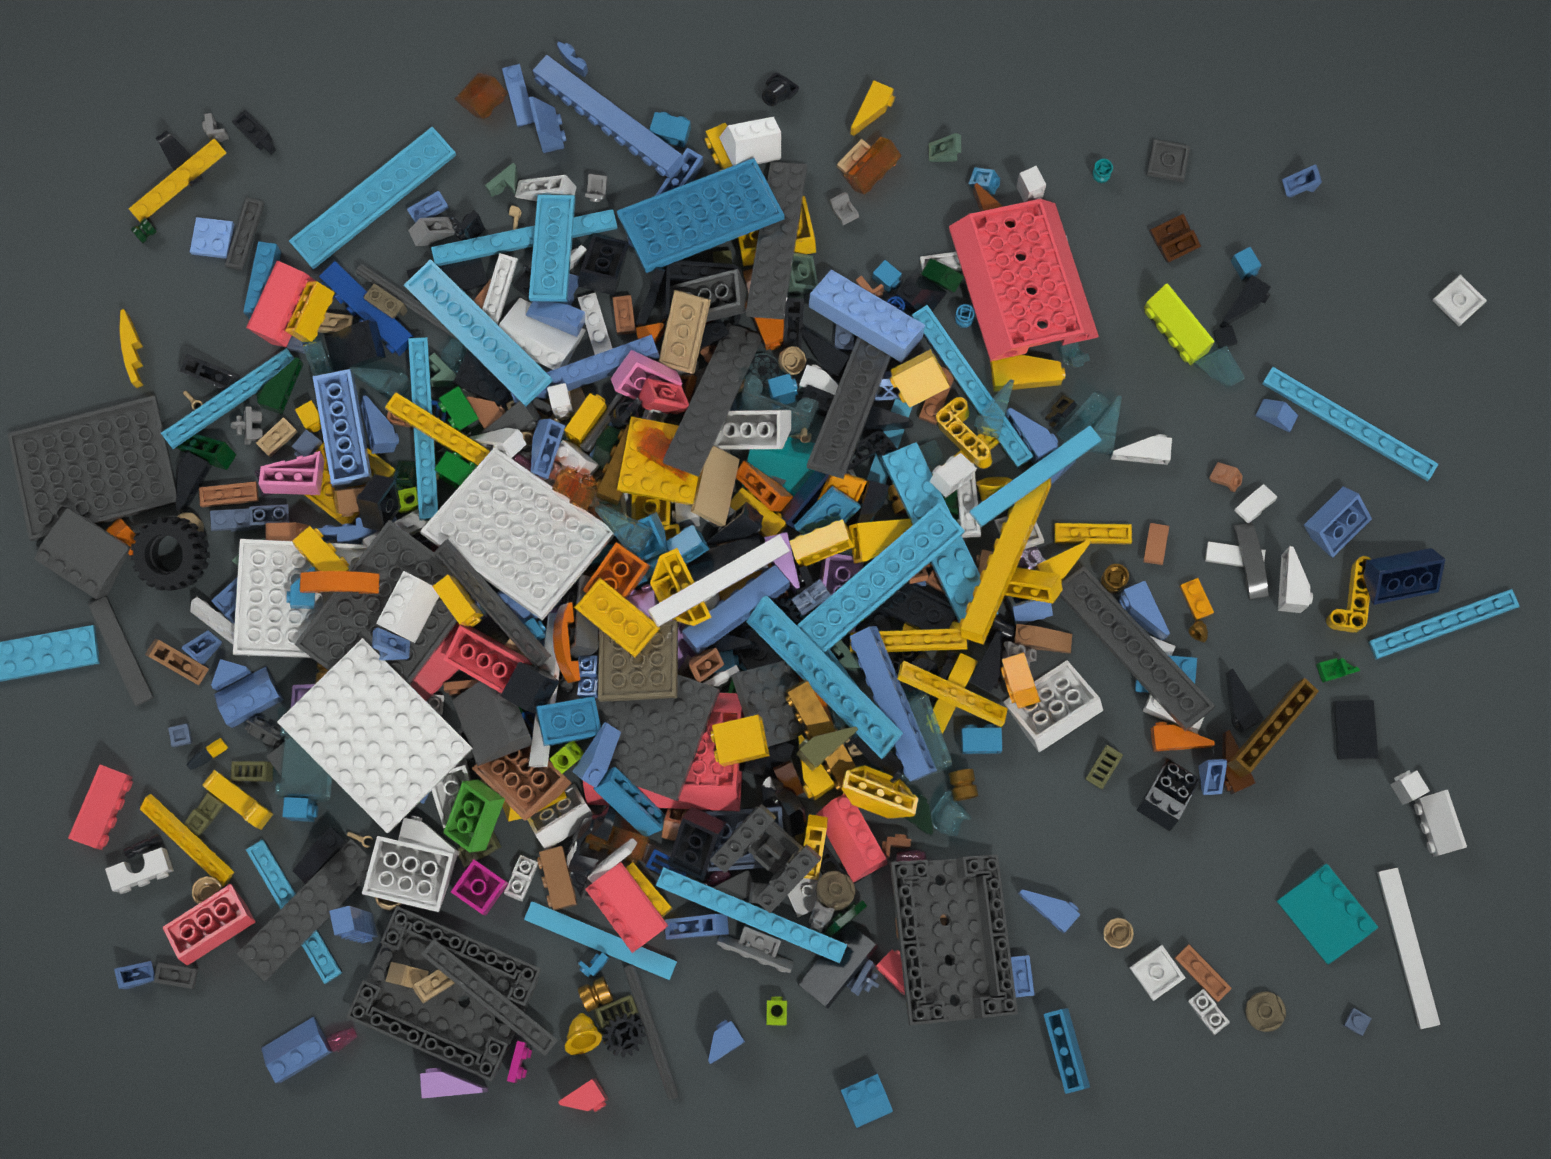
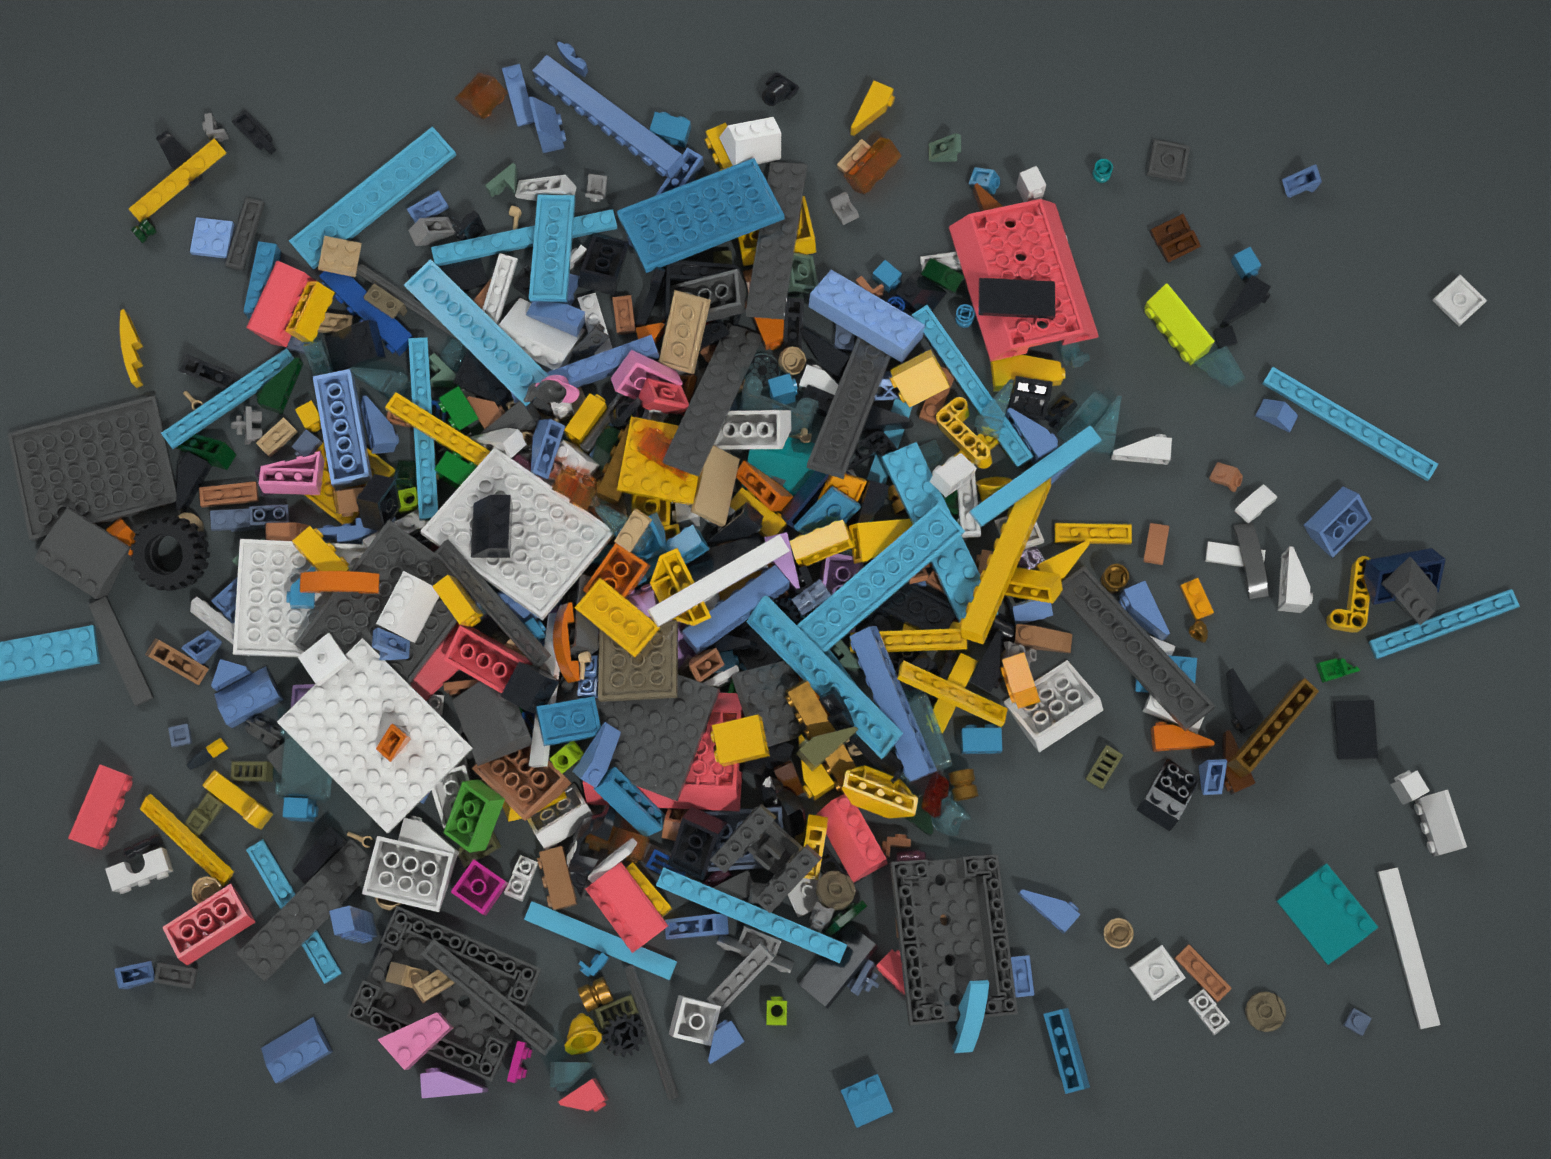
clear pink cone [326,1027,357,1053] -> none
none -> white plate [298,633,350,686]
none -> tan plate [318,236,362,277]
none -> orange slope [376,724,411,762]
none -> bright pink wedge [378,1012,454,1070]
none -> black slope [471,495,513,558]
none -> dark grey hair [523,375,580,404]
none -> clear light blue slope [550,1062,595,1091]
none -> dark grey hinge [571,324,610,359]
none -> tan hand [578,651,592,680]
none -> tan plate [614,508,652,552]
none -> white slope [669,995,721,1046]
none -> light grey plate [706,942,775,1013]
none -> black slope [819,689,854,731]
none -> clear red slope [922,771,949,818]
none -> medium azure slope [952,980,989,1053]
none -> black tile [979,278,1055,319]
none -> black slope [1008,376,1053,420]
none -> dark grey slope [1381,557,1438,626]

